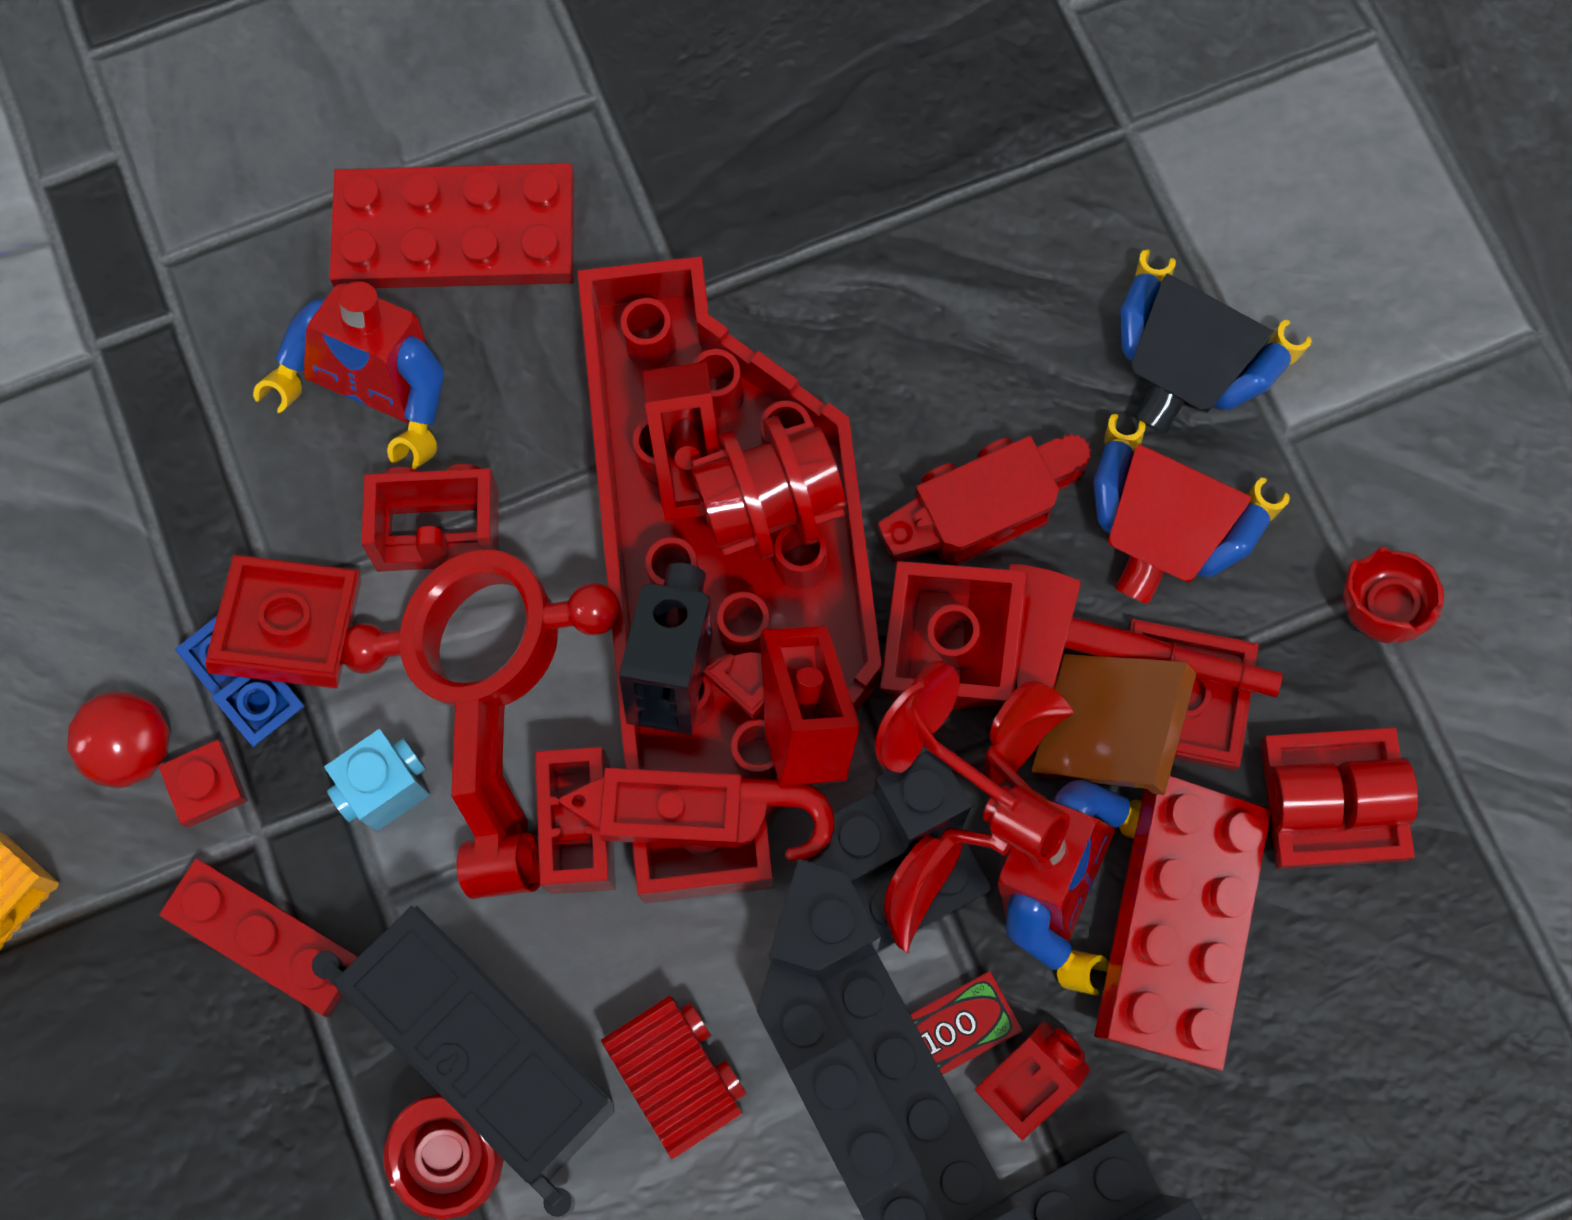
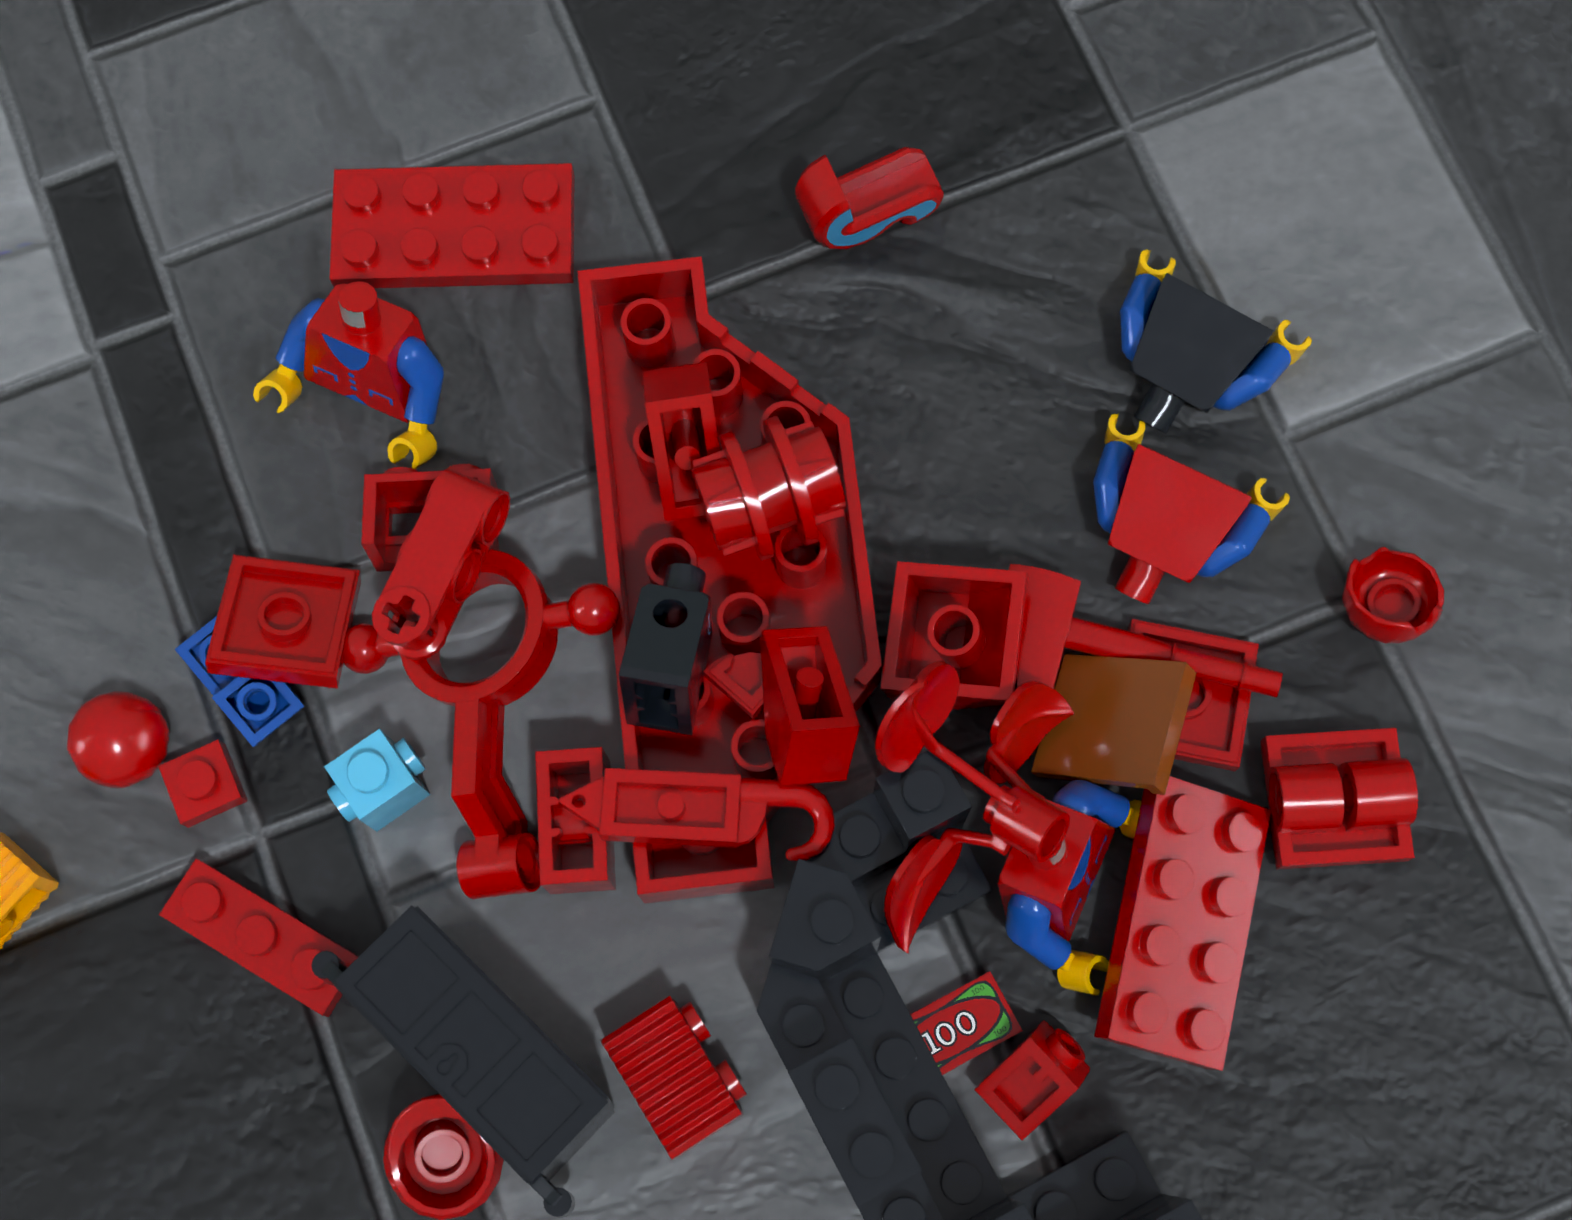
red hinge [877,433,1092,565] -> none
none -> red piece [372,468,511,660]
none -> red animal [795,147,944,249]

